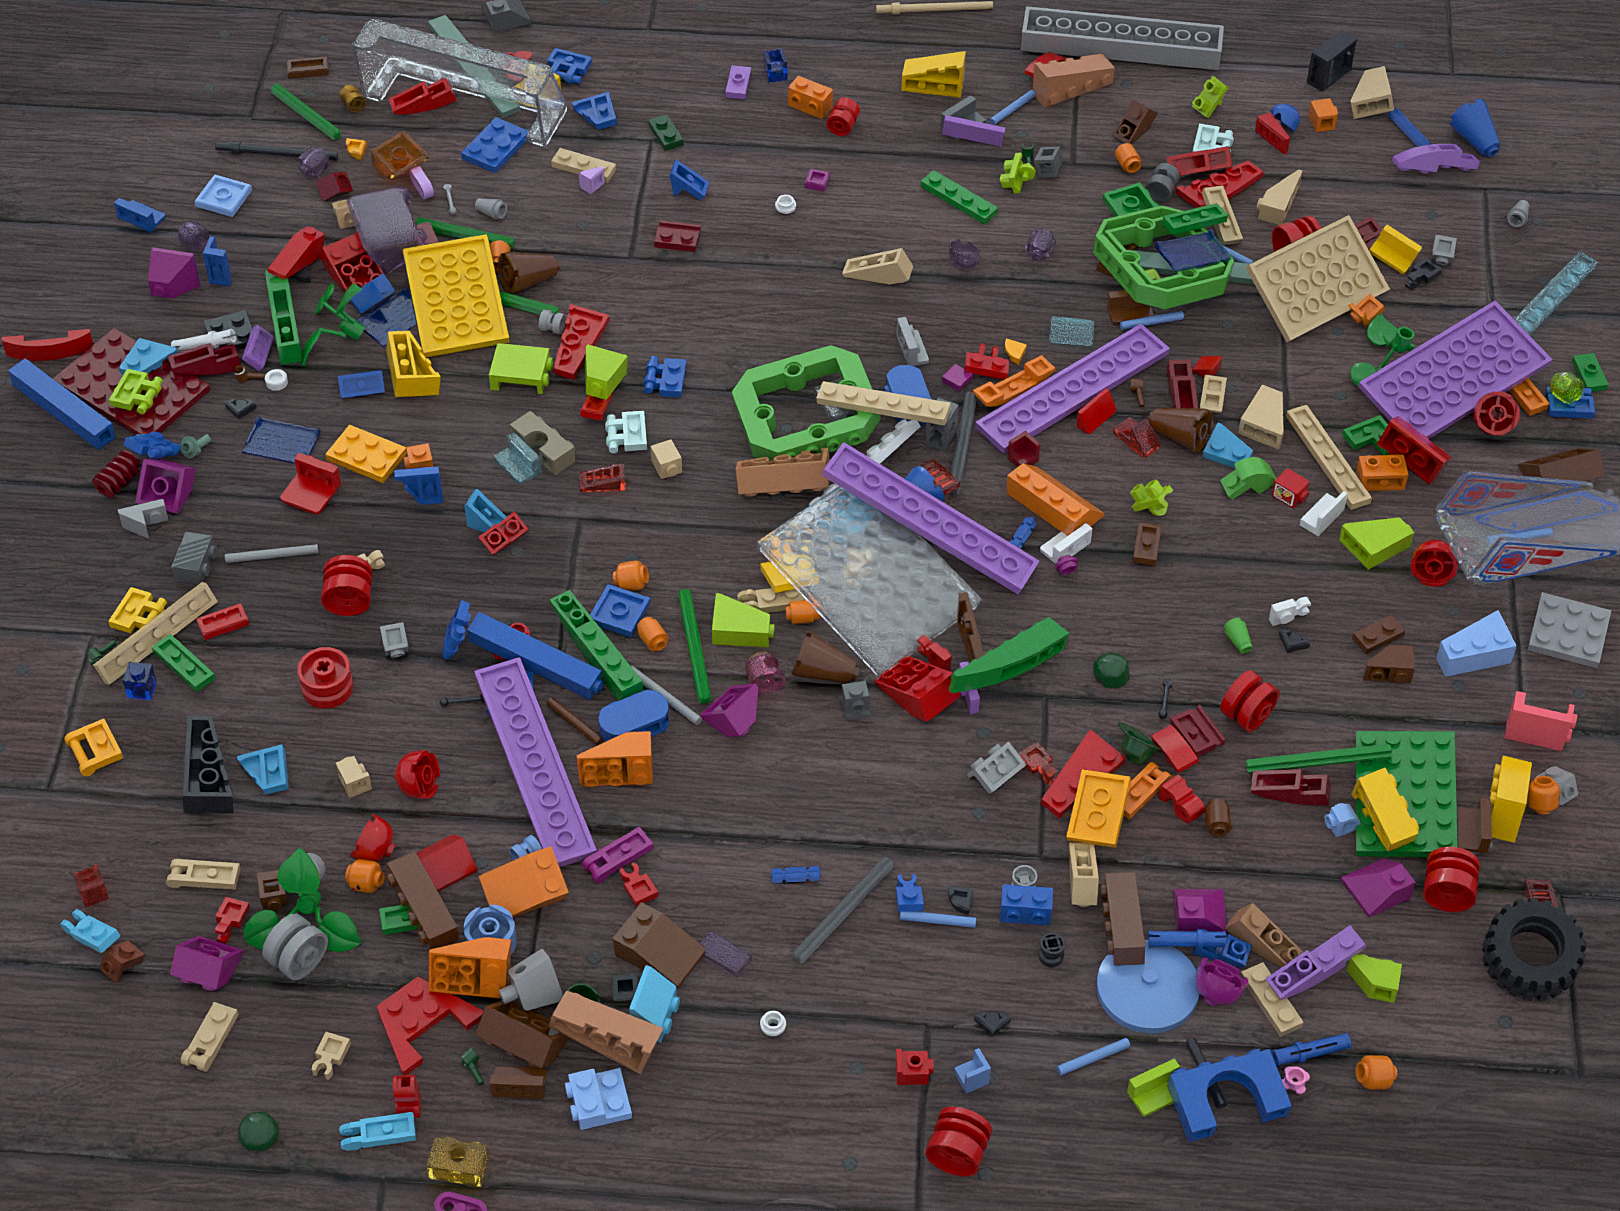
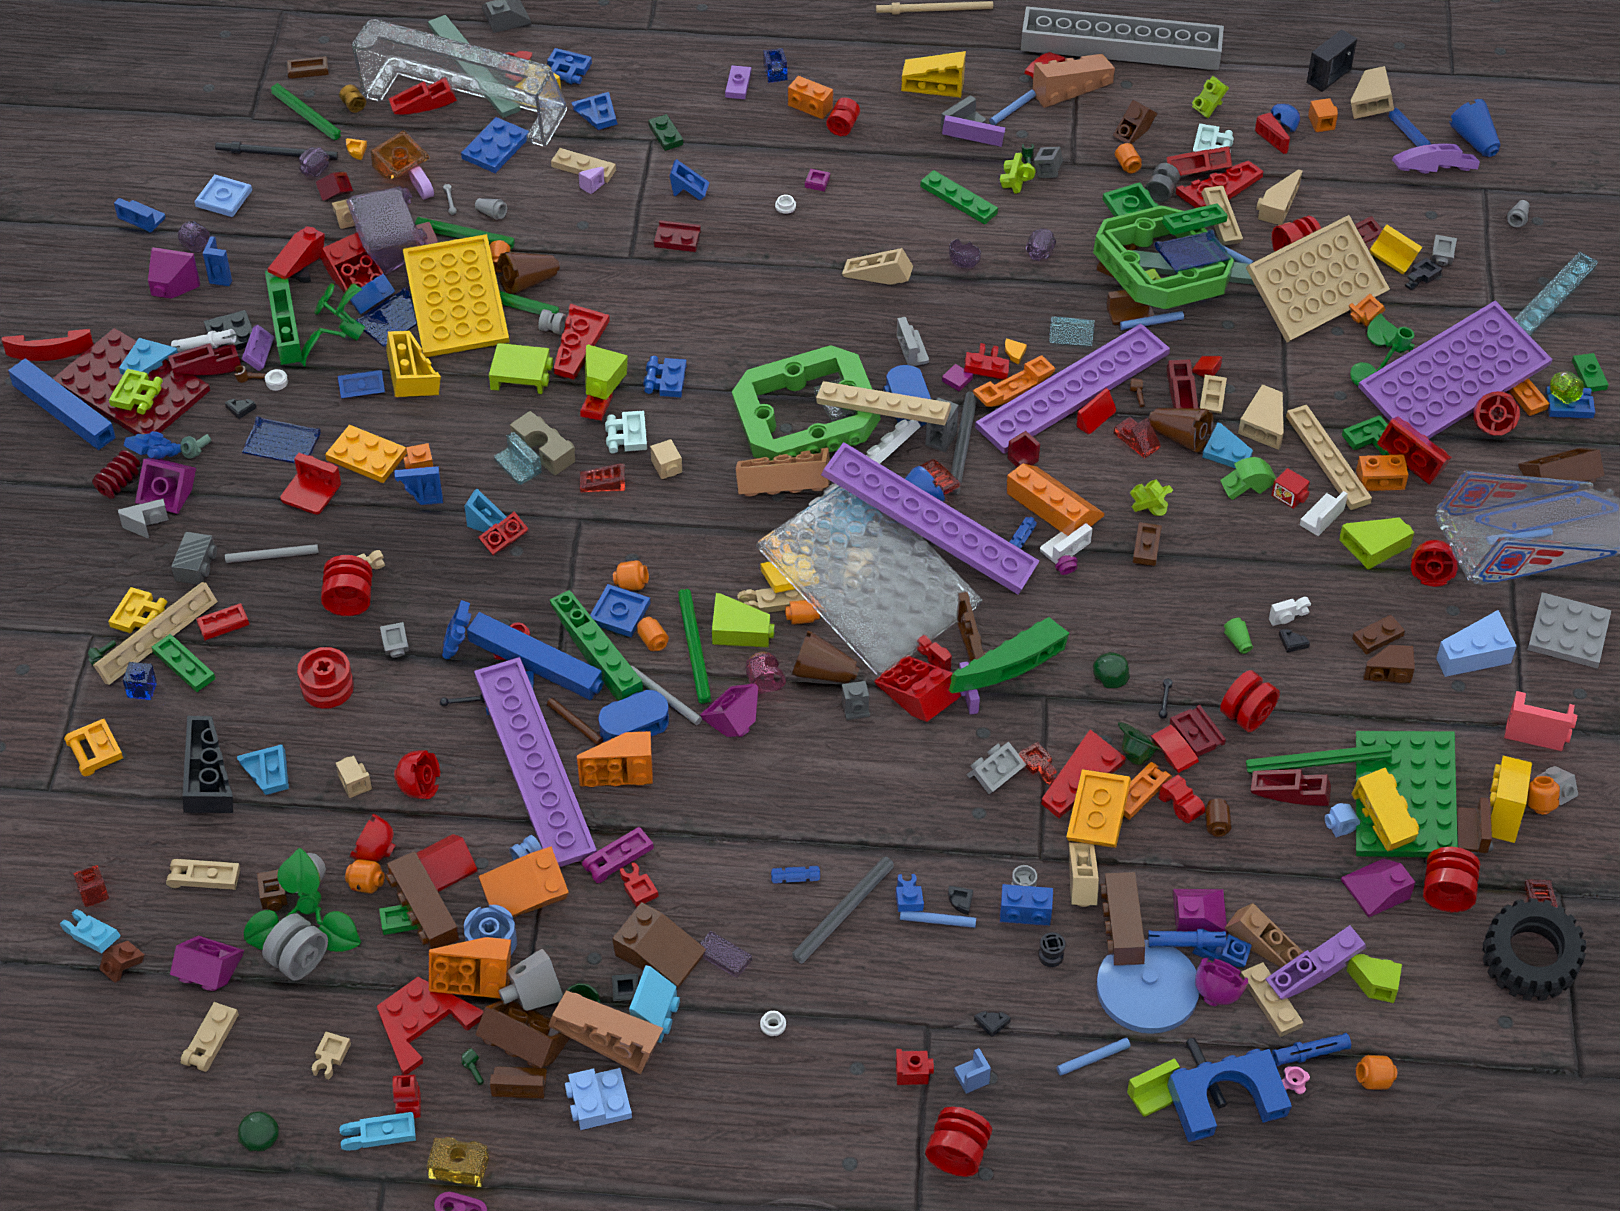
red plate [215,897,250,944] -> none

